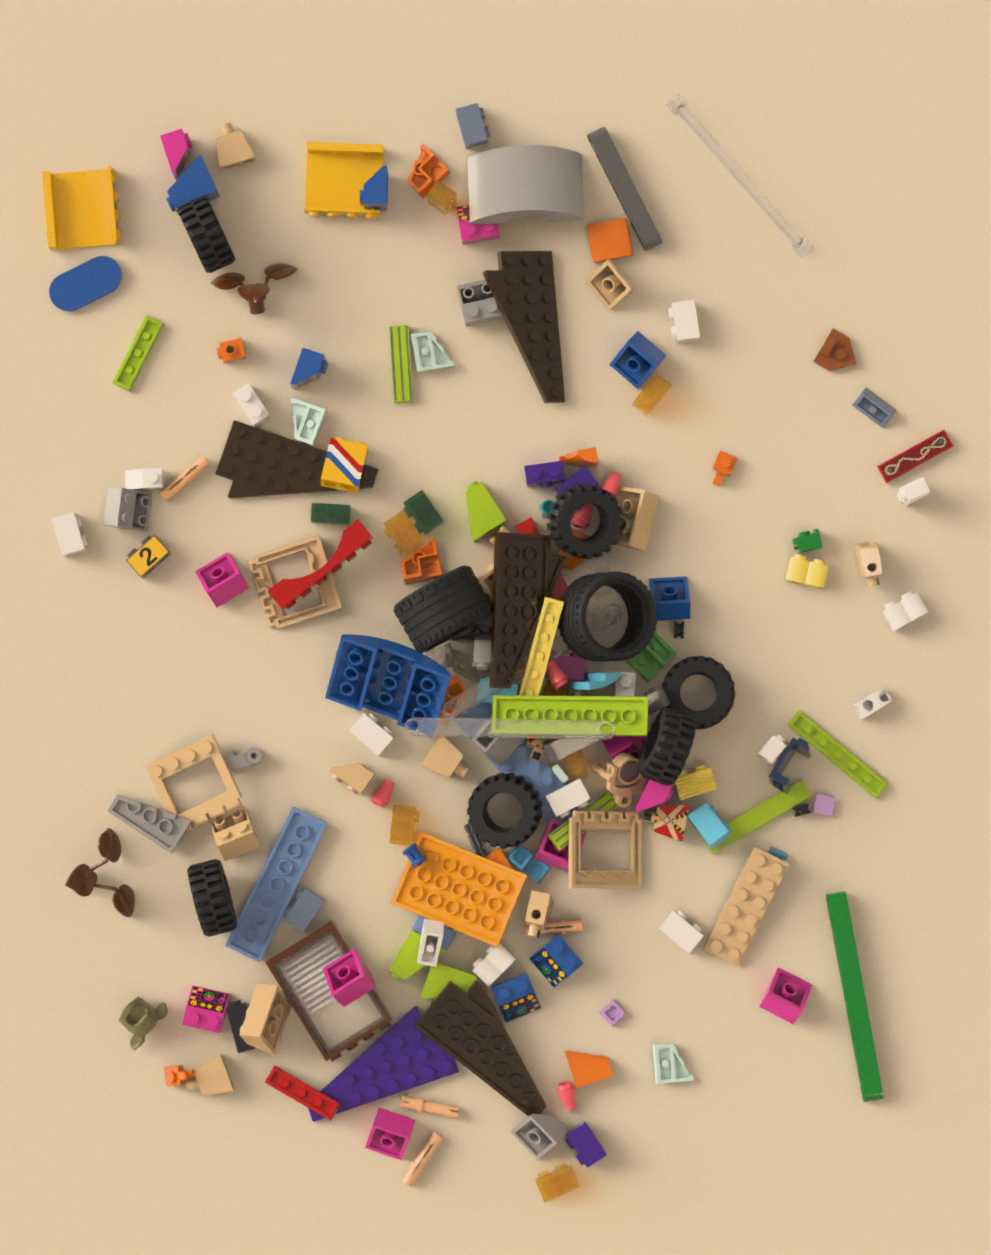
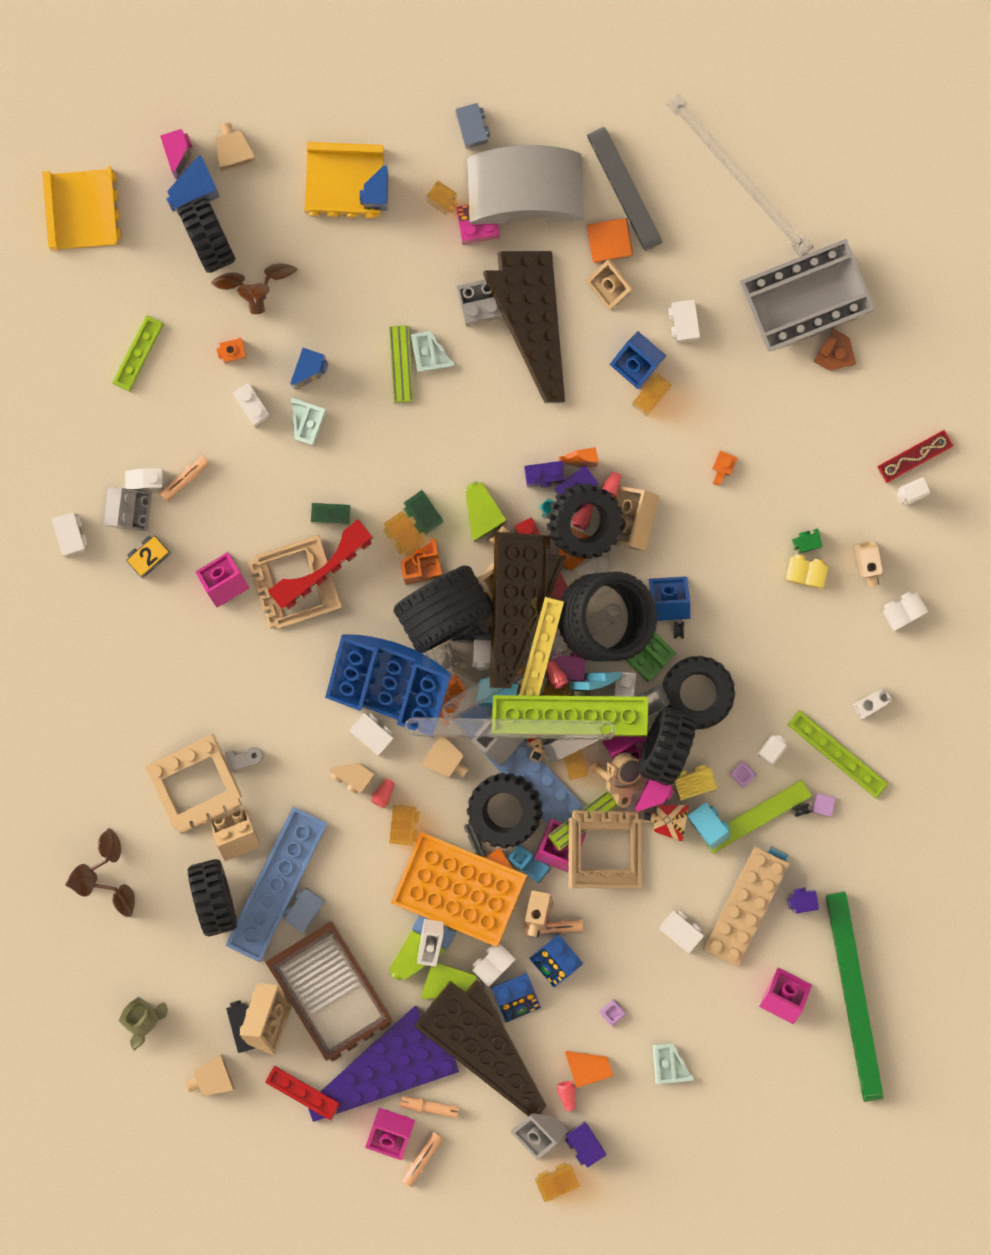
blue tile [49,256,122,312] -> none
light grey wing [108,795,193,853] -> none
orange plate [164,1065,195,1086] -> none
dark pink slope [182,986,230,1033] -> none
dark brown wing [215,420,379,499] -> none
panel [321,437,368,494] -> none
dark pink slope [323,948,376,1007] -> none
blue bush [402,843,427,869] -> none
orange slope [407,144,450,199] -> none
white brick [545,778,590,818] -> none
light aqua tile [551,764,569,783] -> none
dark blue panel [769,737,811,794] -> none
sand blue slope [852,388,896,428] -> none
none -> lavender tile [730,761,757,788]
none -> light grey slope [740,239,875,352]
none -> dark purple brick [787,887,819,914]

